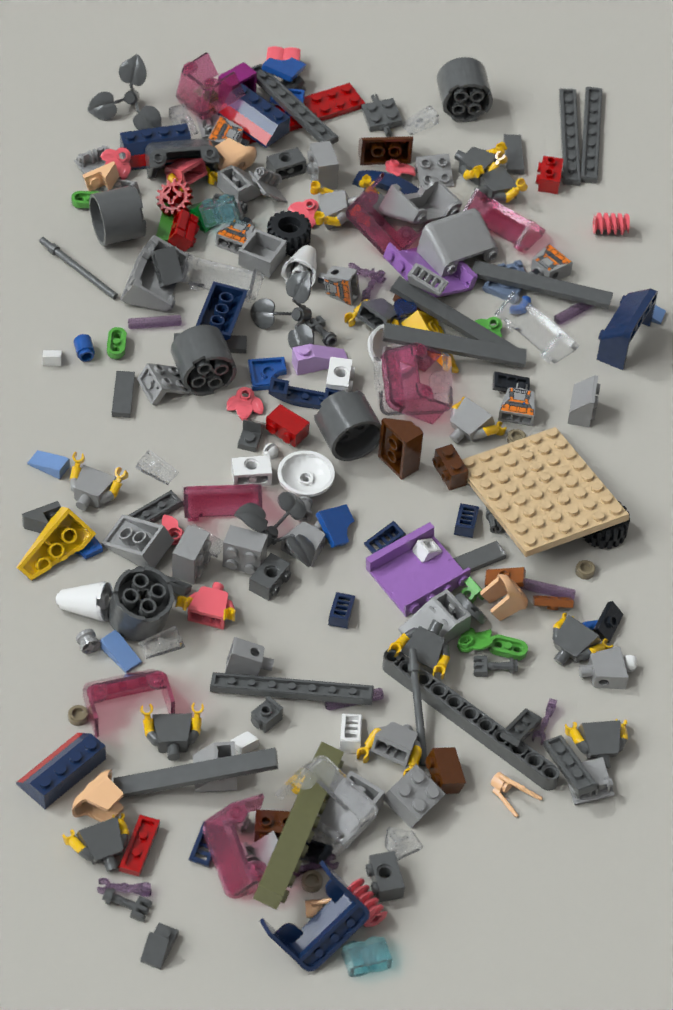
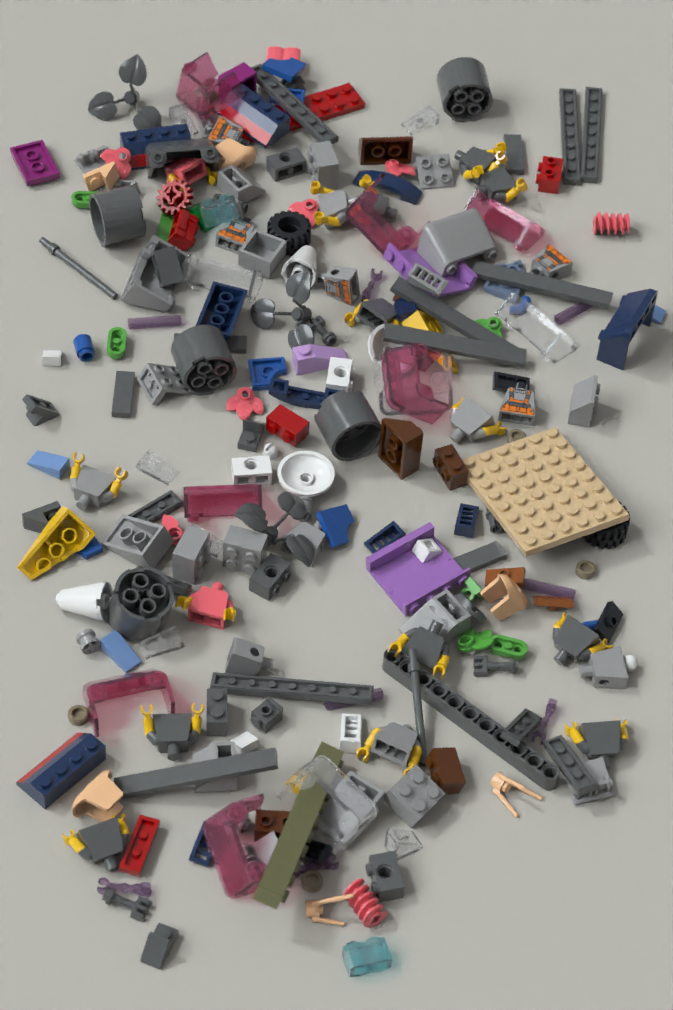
light grey hinge [249,167,288,203] -> none
dark blue windscreen [259,860,370,971] -> none
dark blue slope [328,592,355,629] -> none
clear purple piece [348,263,386,284] -> none
dark grey plate [361,94,402,137] -> none
light grey windscreen [379,177,463,224] -> none
none -> magenta plate [10,140,60,186]
none -> dark grey slope [22,394,59,426]
none -> dark grey brick [206,688,228,736]

